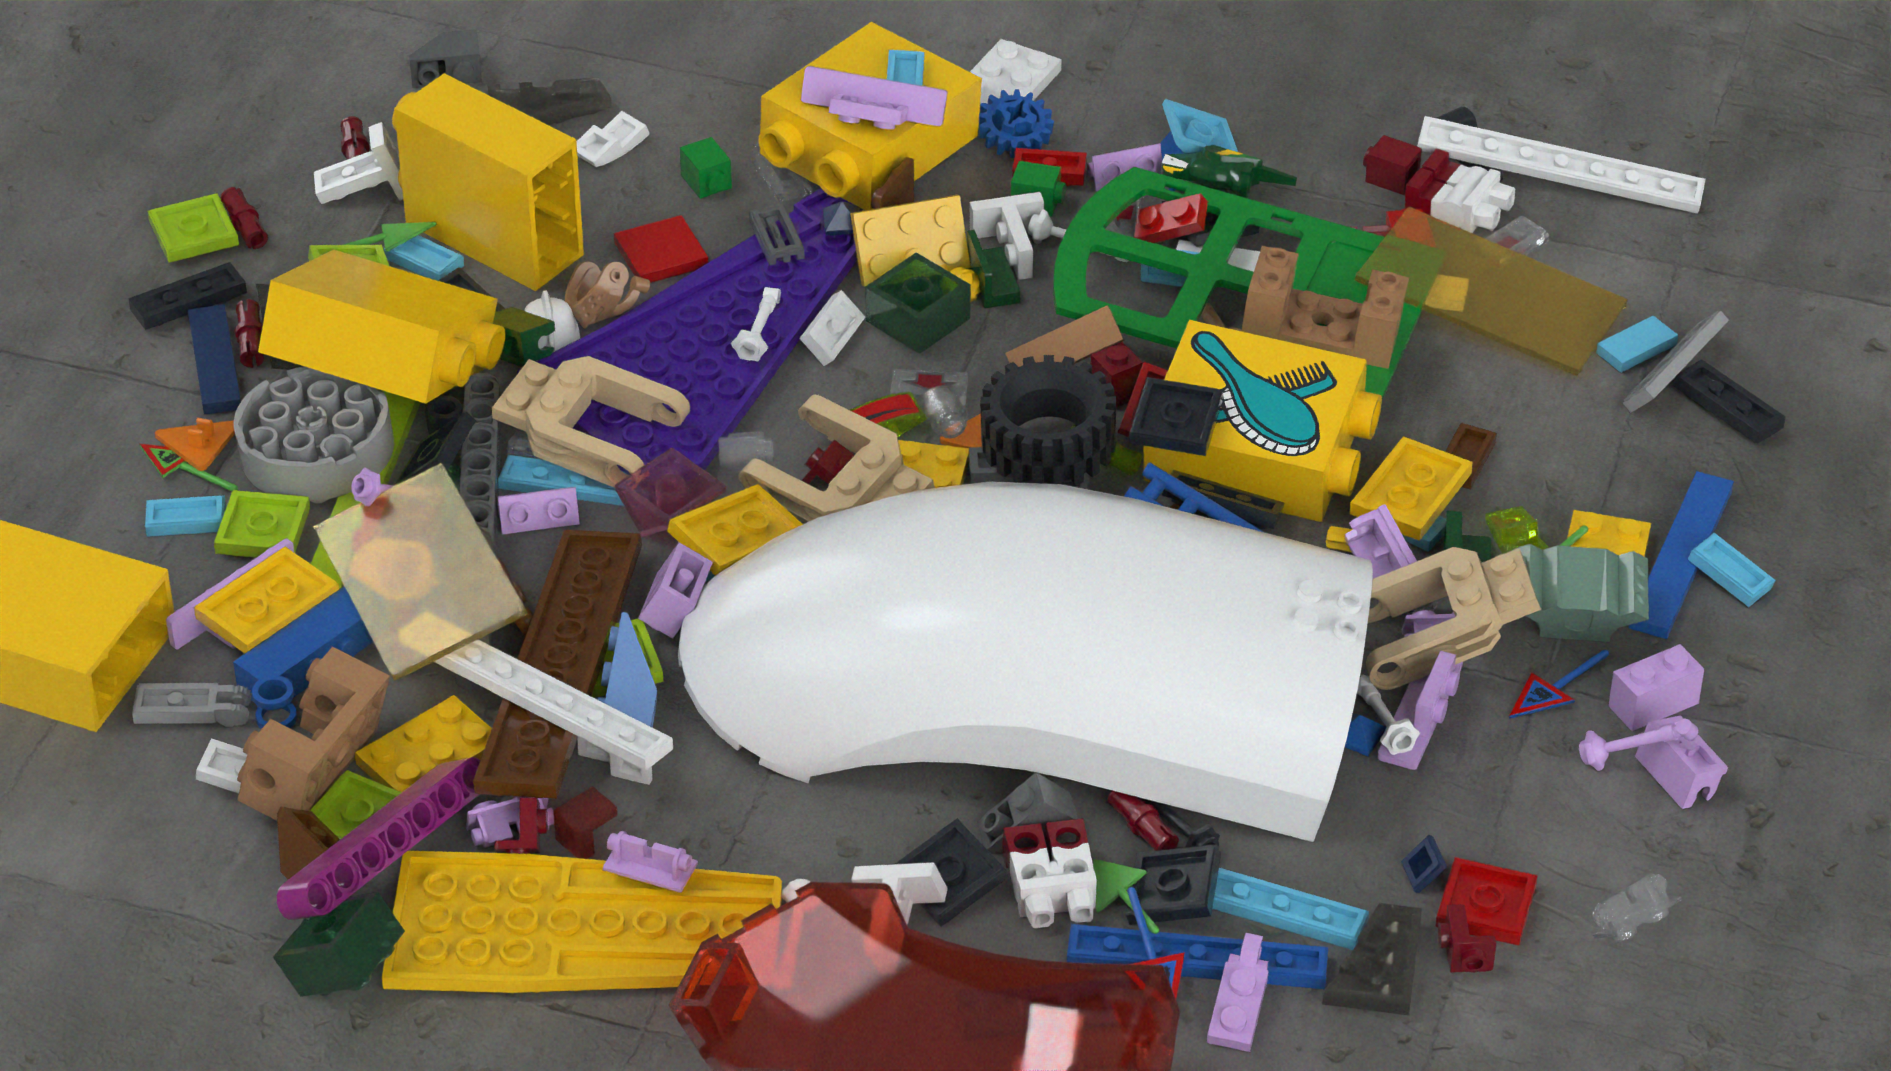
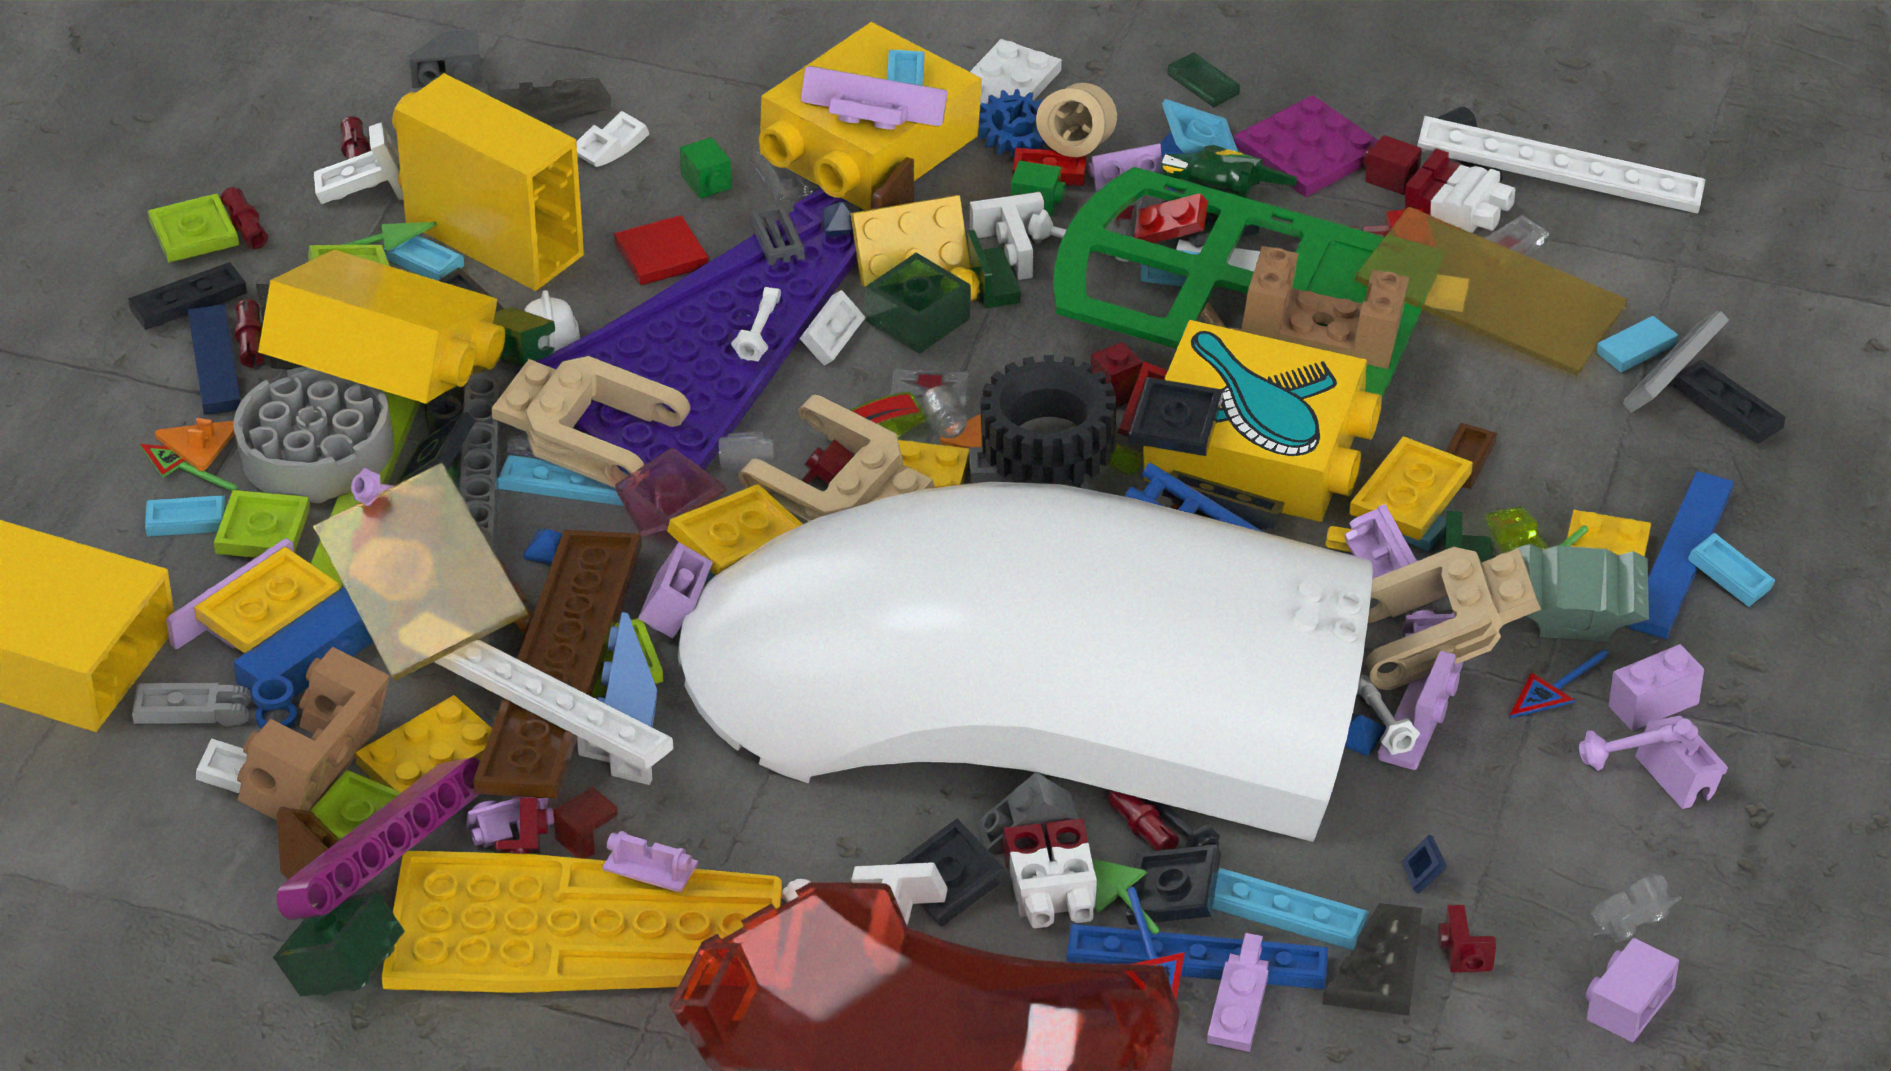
lavender hinge [497,487,580,534] -> none
medium nougat helmet [565,262,650,329] -> none
medium nougat tile [1006,305,1125,367] -> none
red tile [1435,857,1538,946] -> none
none -> blue slope [523,529,562,565]
none -> tan hat [1036,83,1117,157]
none -> clear green tile [1167,52,1240,108]
none -> magenta plate [1234,95,1379,197]
none -> lavender brick [1585,938,1679,1043]

